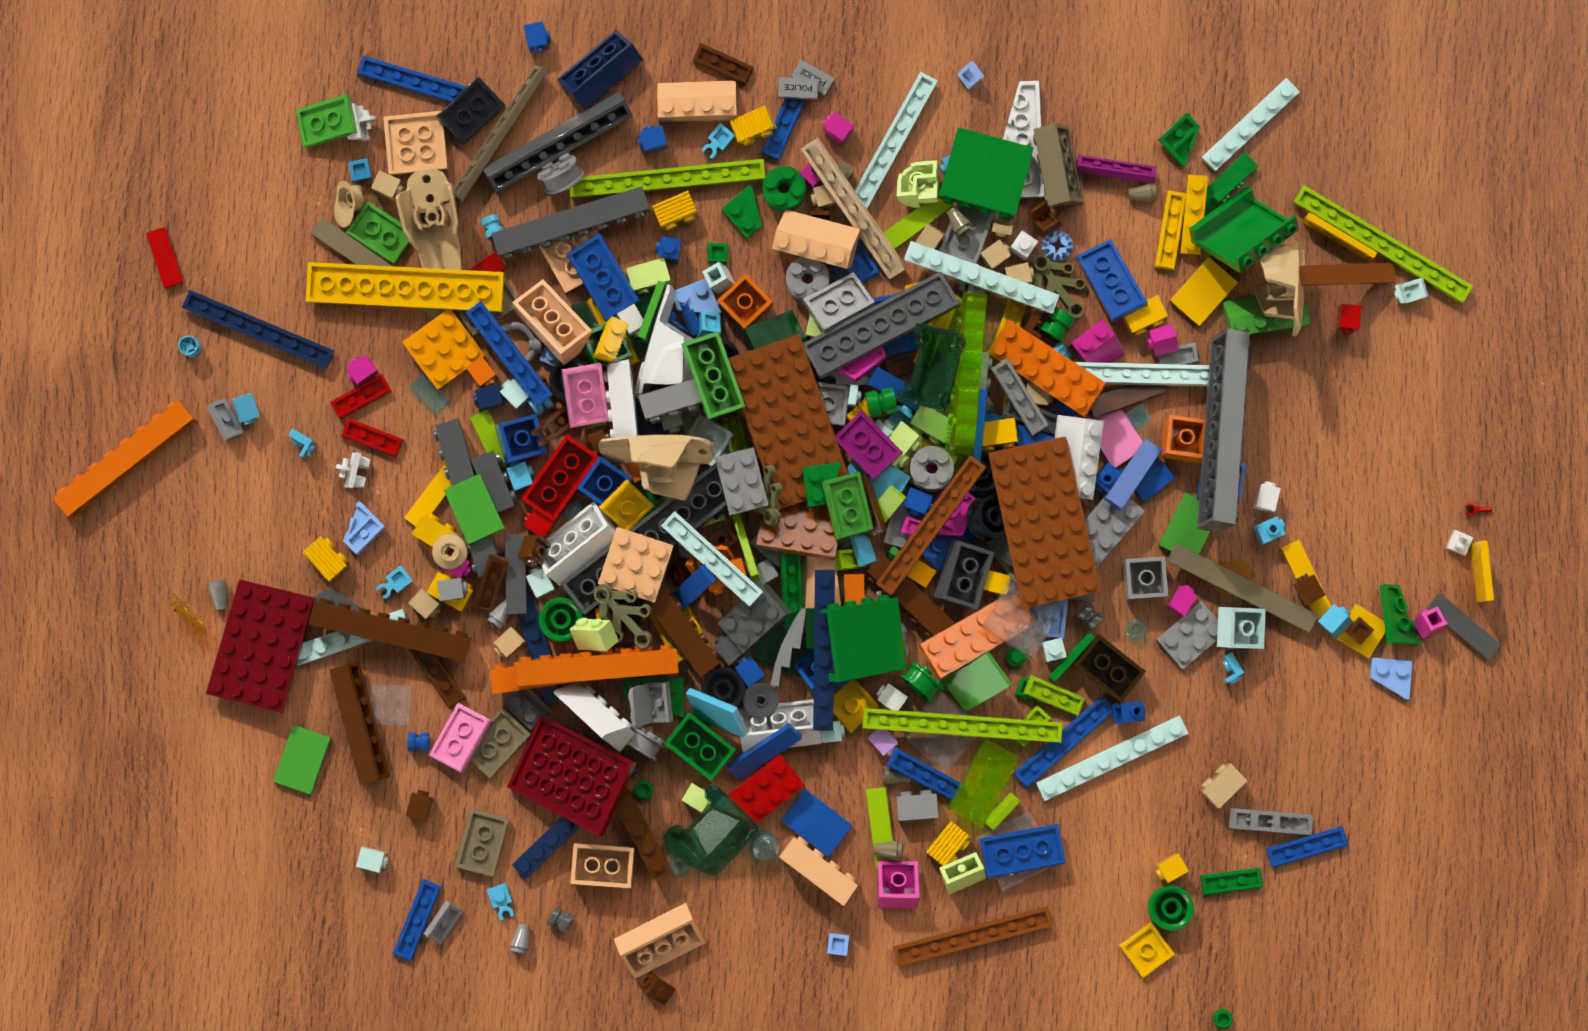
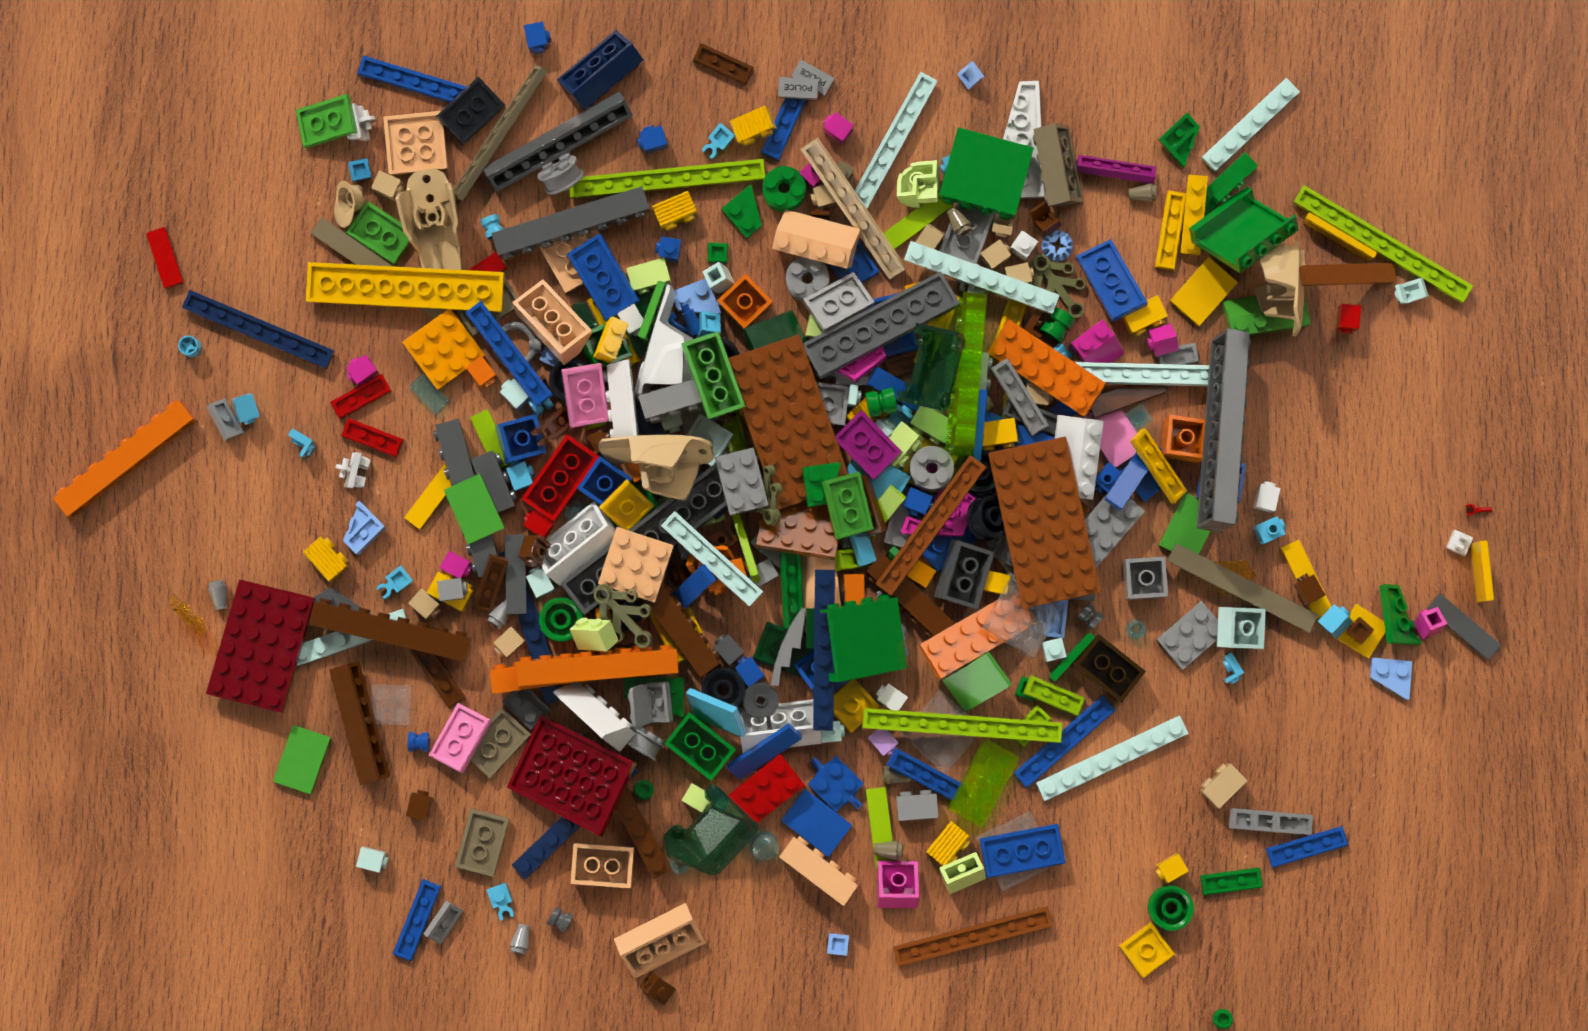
yellow brick [411,513,458,554] -> none
tan piece [432,534,468,570] -> none
dark blue brick [473,384,505,411] -> none
light nougat slope [657,81,737,123] -> none
dark grey brick [718,583,792,653] -> none
green wheel [899,662,945,705] -> none
lime tile [983,792,1020,830] -> none
green plate [1006,647,1027,667] -> none
blue brick [1112,701,1146,724] -> none
dark pink brick [1166,584,1198,617] -> none
none -> blue plate [808,756,864,812]
none -> yellow tile [1130,428,1187,504]

